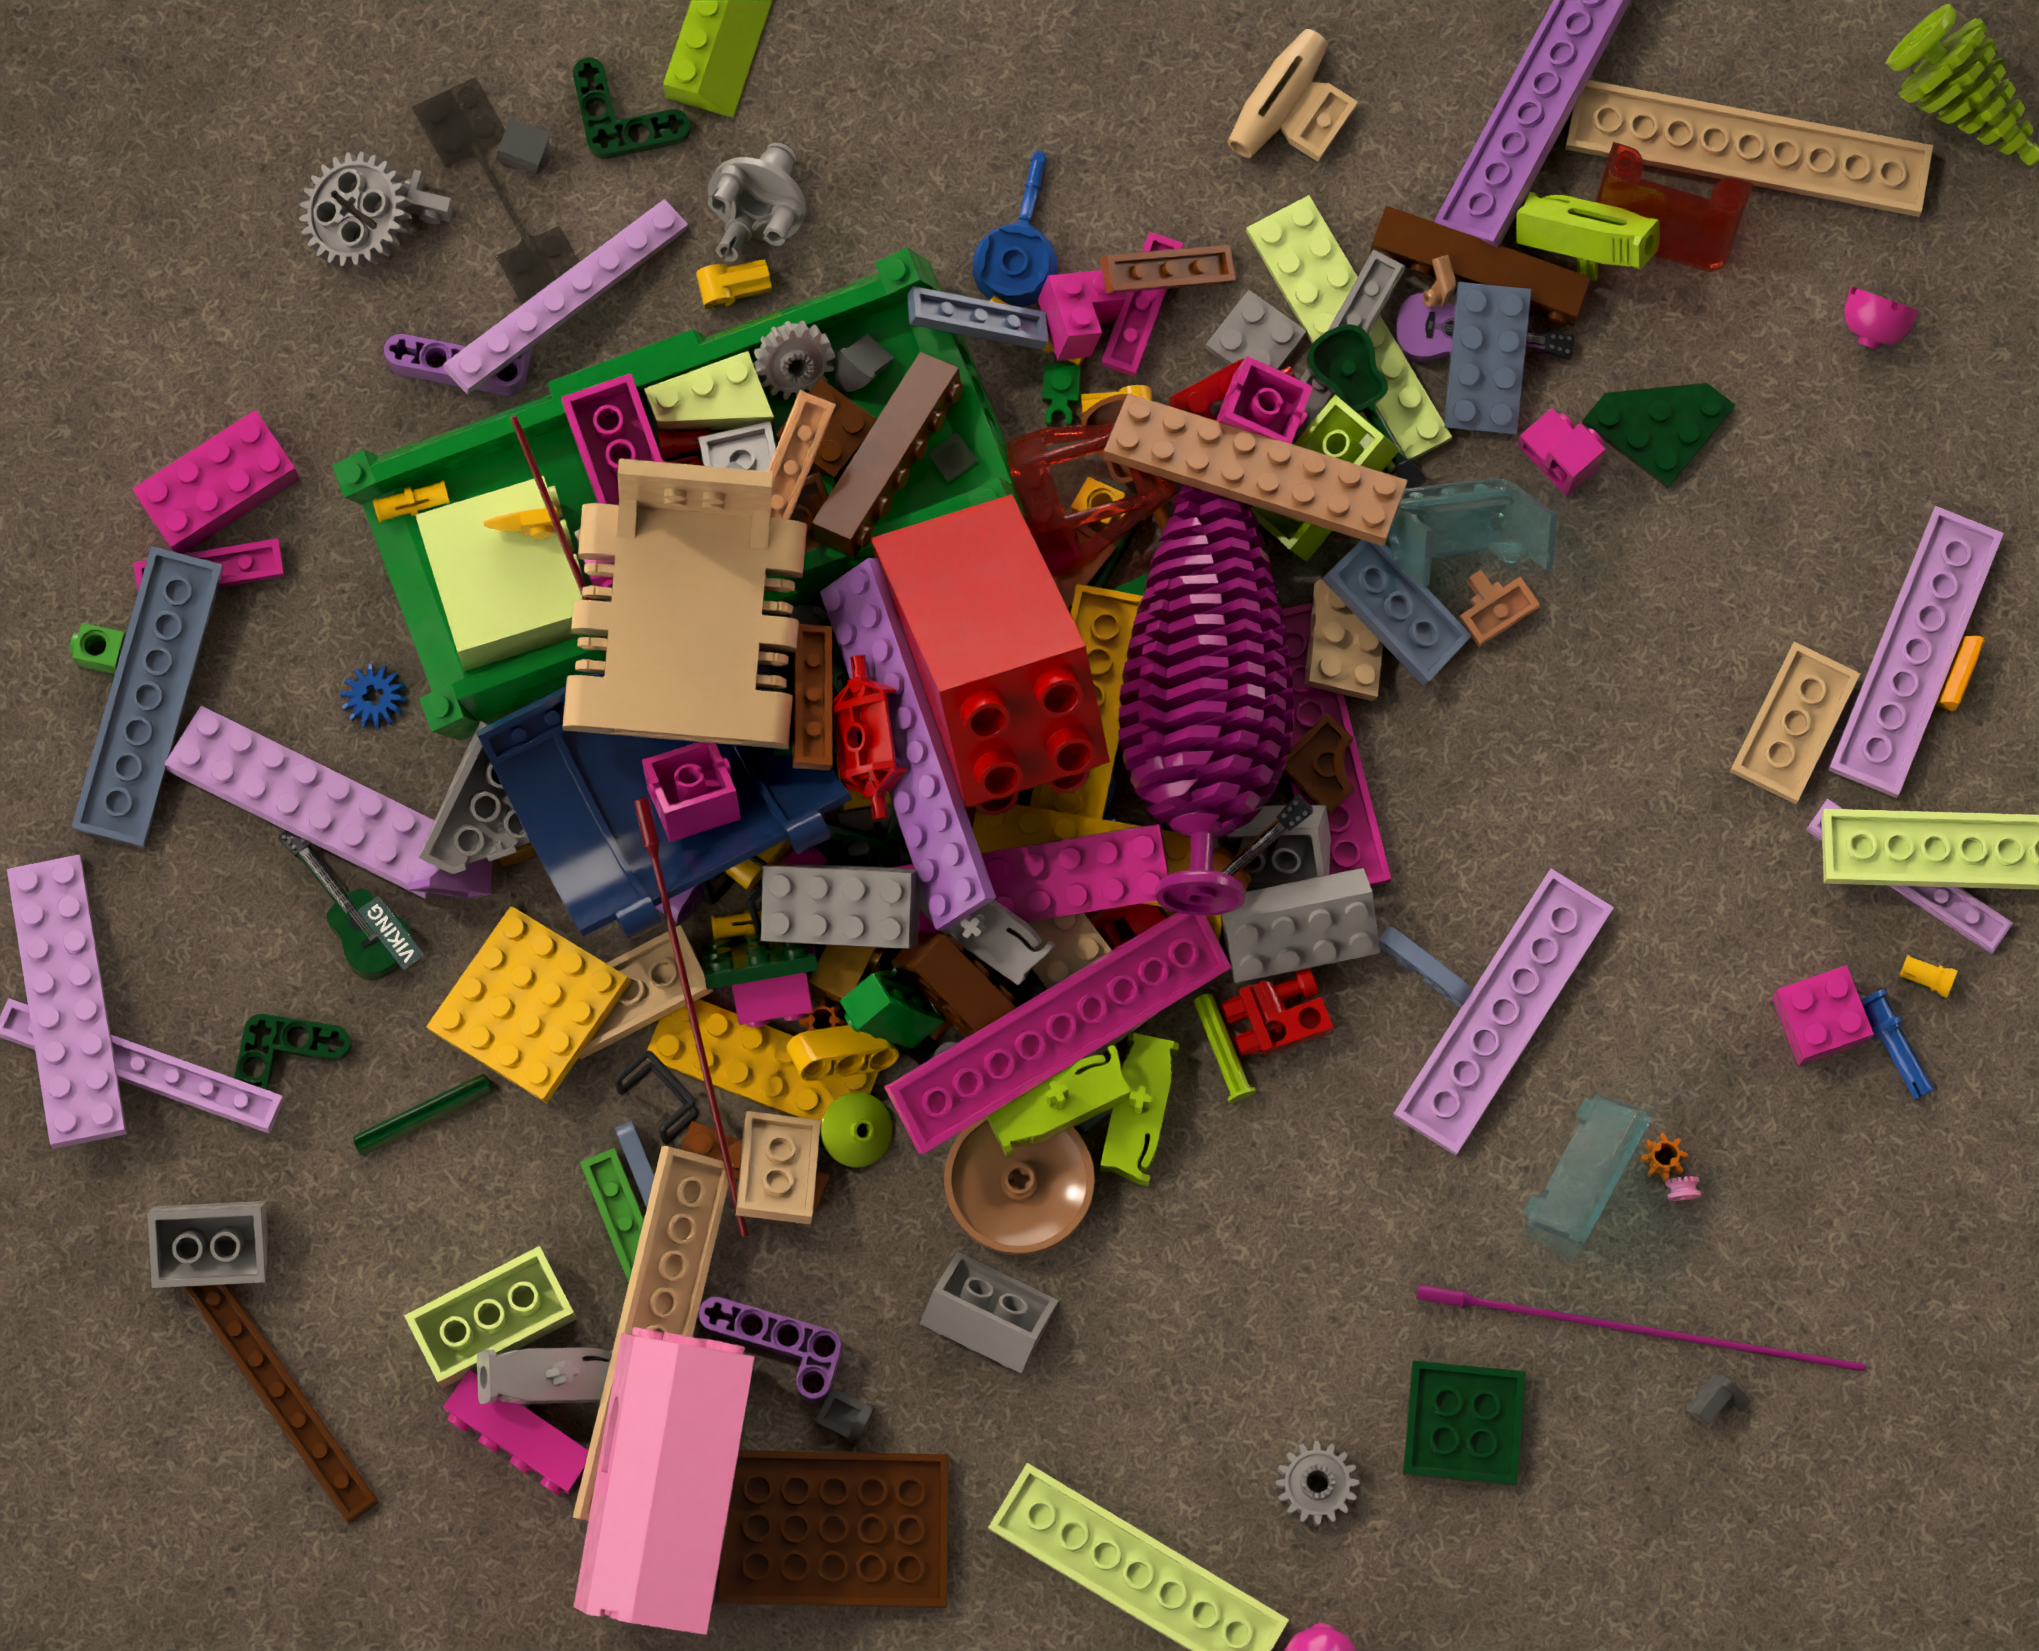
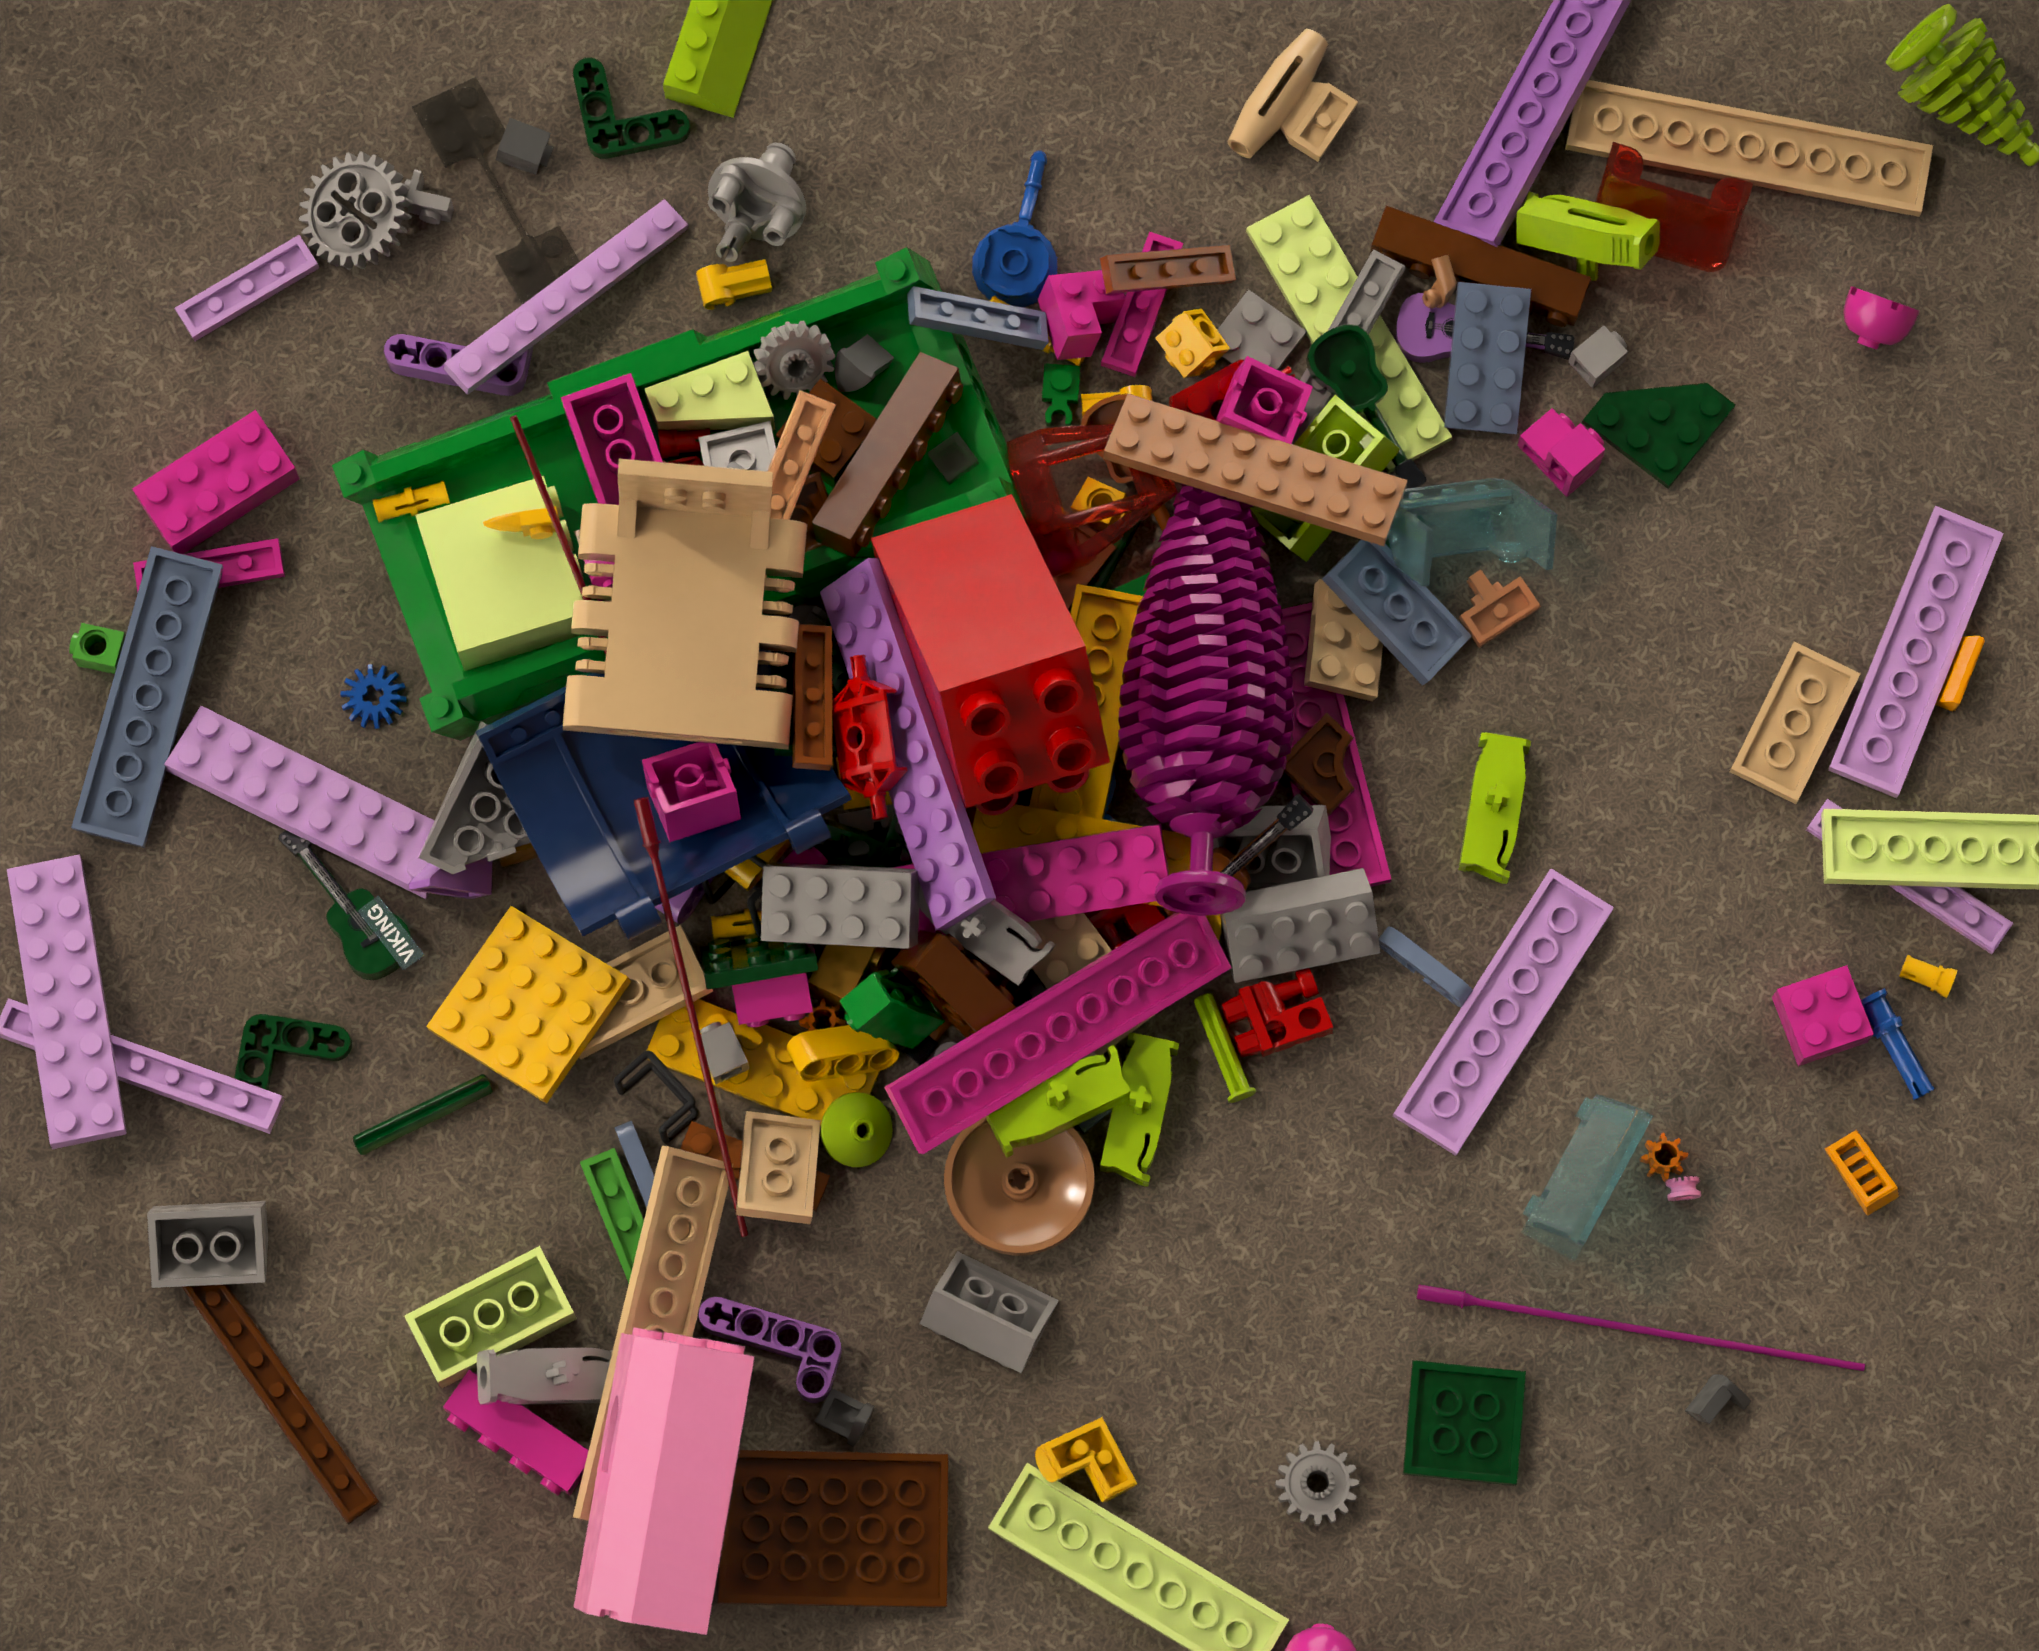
none -> lavender plate [175,235,319,341]
none -> light grey brick [700,1022,750,1084]
none -> yellow brick [1035,1417,1137,1503]
none -> yellow head [1156,308,1230,378]
none -> lime piece [1458,732,1531,884]
none -> light grey brick [1569,325,1628,389]
none -> light orange slope [1825,1130,1899,1216]

